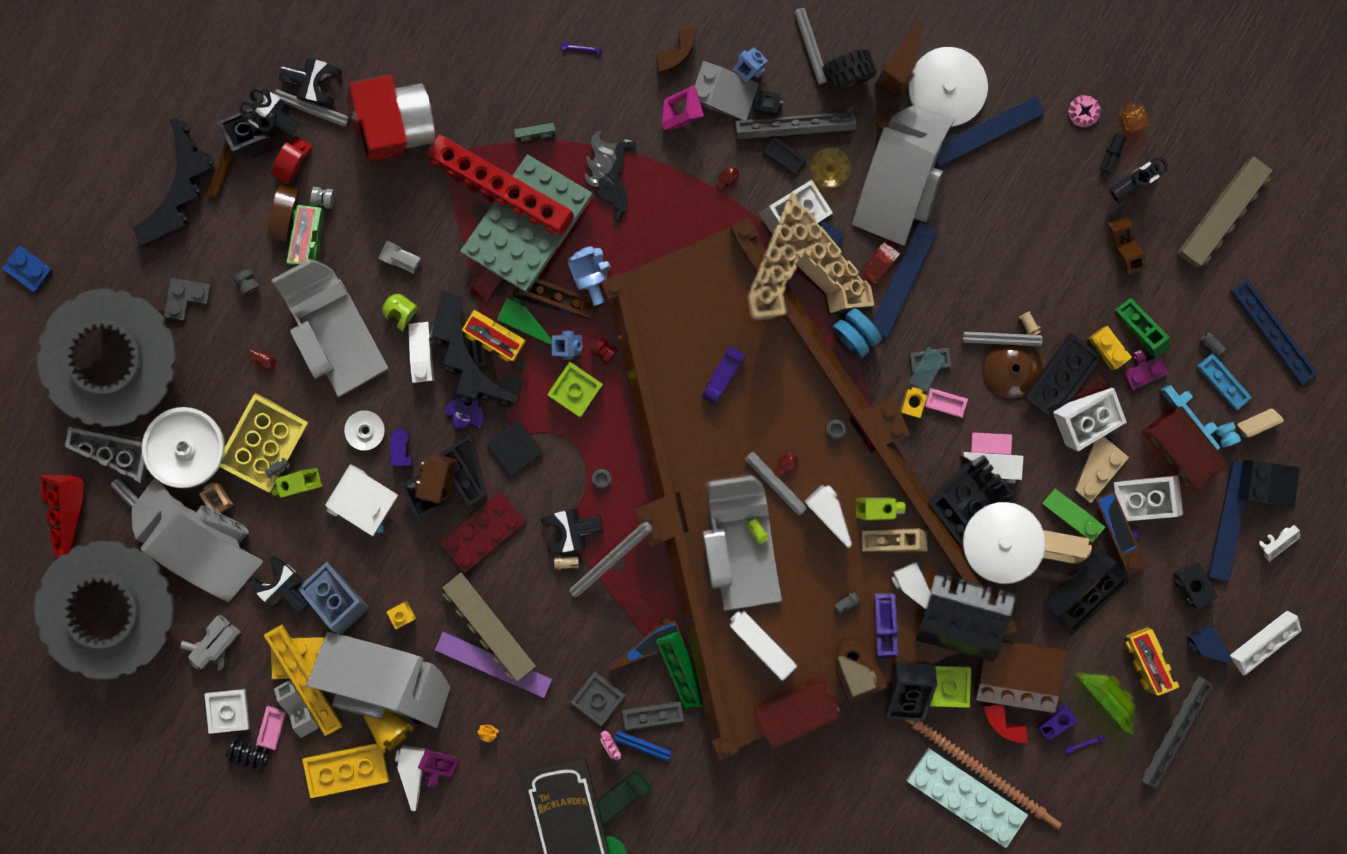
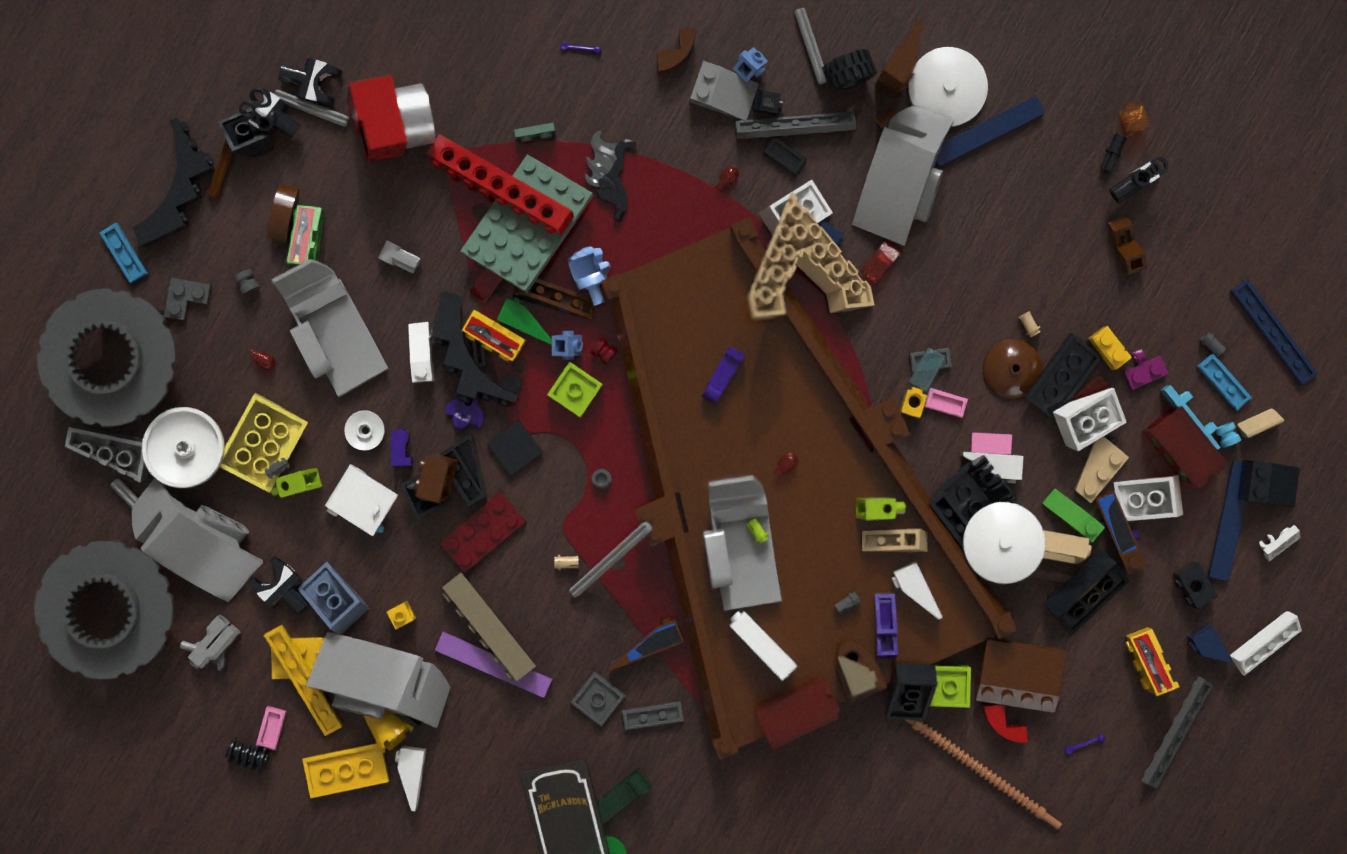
blue plate [2,245,53,293] -> none
red wedge [40,475,84,558] -> none
light nougat window [199,483,234,513] -> none
white plate [205,689,250,734] -> none
red brick [271,136,312,185] -> none
light grey brick [274,680,318,738] -> none
light grey wheel [310,187,335,209] -> none
lime helmet [382,294,418,332] -> none
magenta plate [418,749,459,788] -> none
light orange plate [477,725,499,742] -> none
black connector [541,508,603,553] -> none
bright pink gear [600,731,621,761] -> none
blue axle [614,731,671,761] -> none
green slope [656,632,703,708] -> none
dark pink tile [662,86,704,130] -> none
light grey axle [745,452,807,515] -> none
white slope [804,485,852,547] -> none
clear yellow dish [811,148,851,188] -> none
dark grey plate [826,419,846,439] -> none
dark azure wheel [832,308,882,359] -> none
dark blue tile [872,222,937,338] -> none
light aqua plate [906,748,1028,848] -> none
black slope [916,572,1015,662] -> none
light grey axle [963,332,1043,346] -> none
dark purple leg [1037,703,1078,740] -> none
bright pink gear [1068,95,1101,127] -> none
clear neon green wedge [1074,672,1136,736] -> none
green slope [1115,298,1171,359] -> none
dark tan brick [1177,156,1273,267] -> none
none -> dark azure tile [99,223,149,284]

